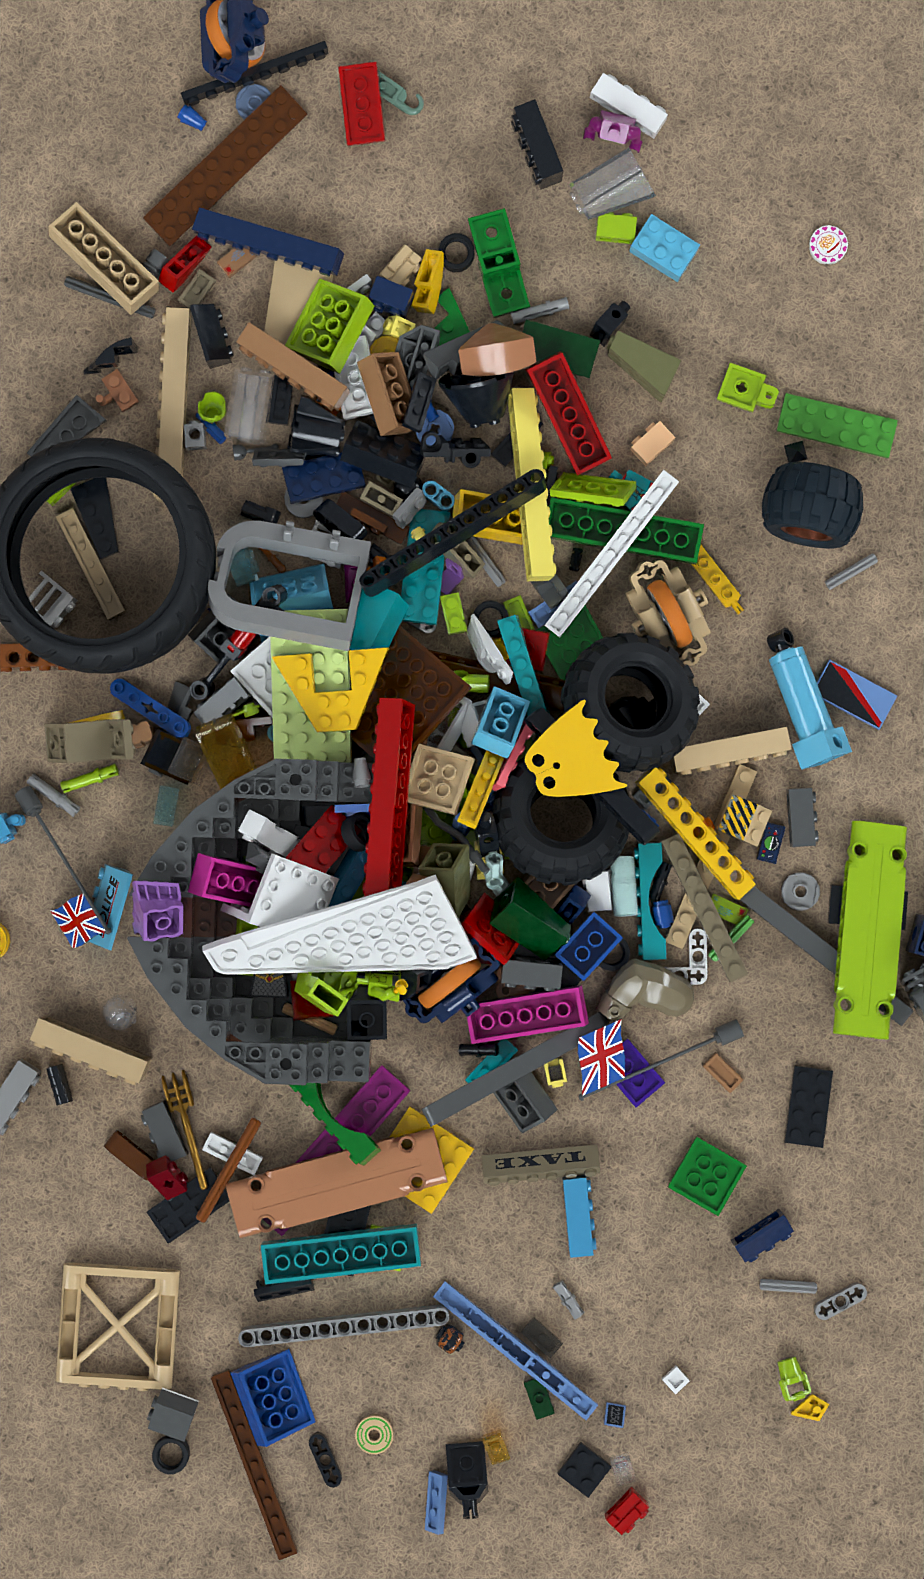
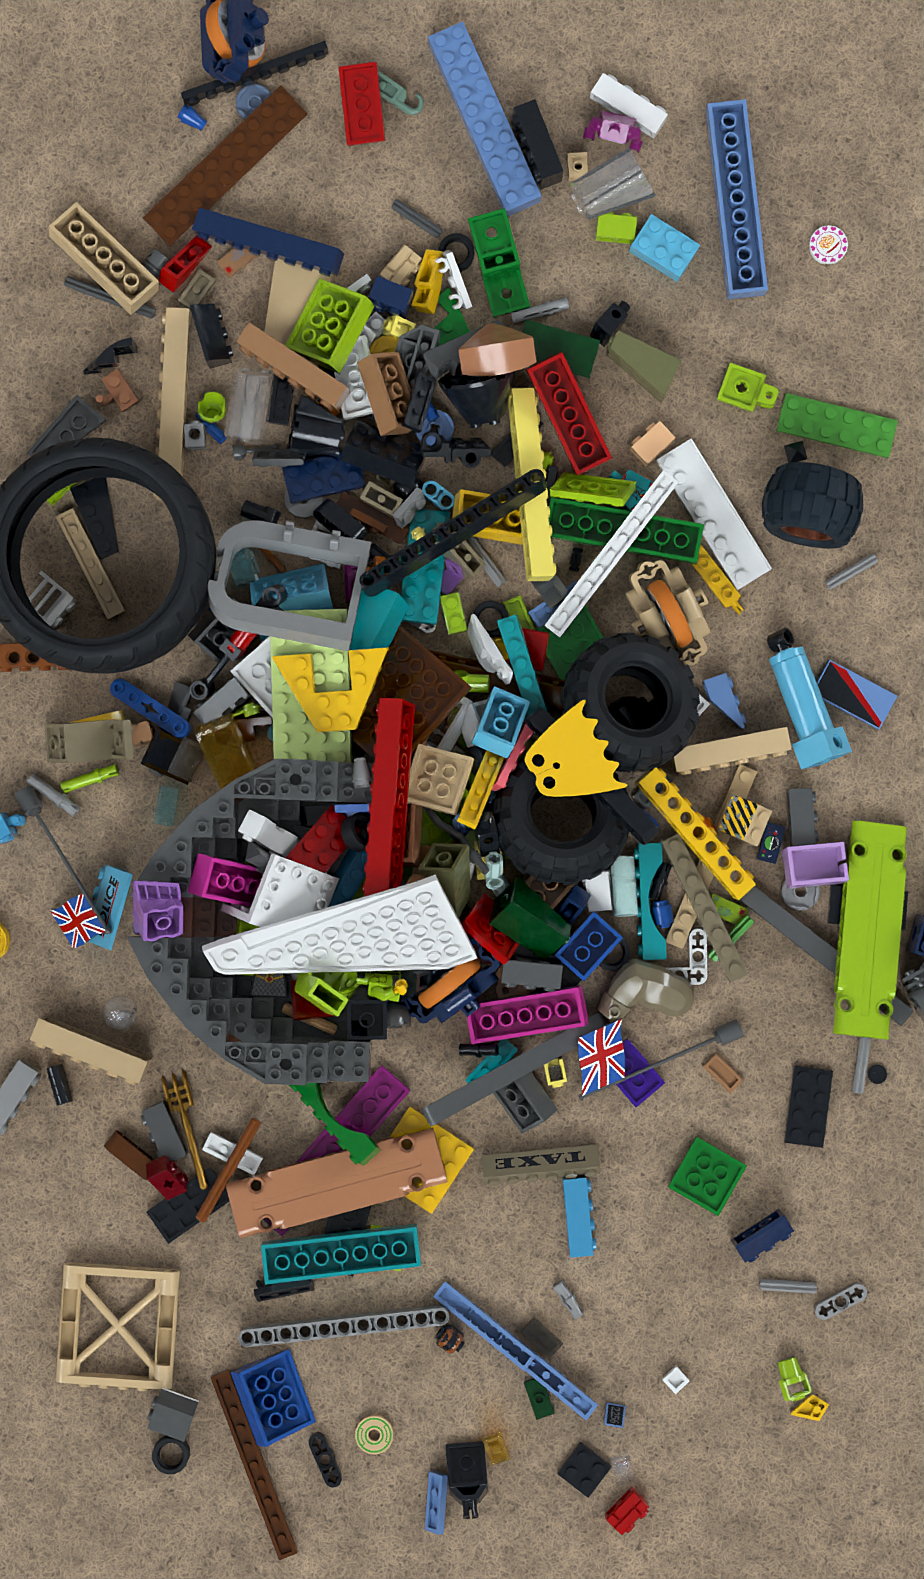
none -> dark grey cylinder [386,1000,411,1029]
none -> dark grey axle [391,199,442,238]
none -> medium blue brick [428,21,541,217]
none -> white plate [435,250,473,309]
none -> tan brick [567,152,588,184]
none -> white plate [656,439,772,590]
none -> medium blue slope [702,673,746,729]
none -> medium blue brick [705,99,768,300]
none -> lavender piece [782,842,849,889]
none -> light grey axle [852,1037,871,1094]
none -> black piece [867,1064,887,1084]

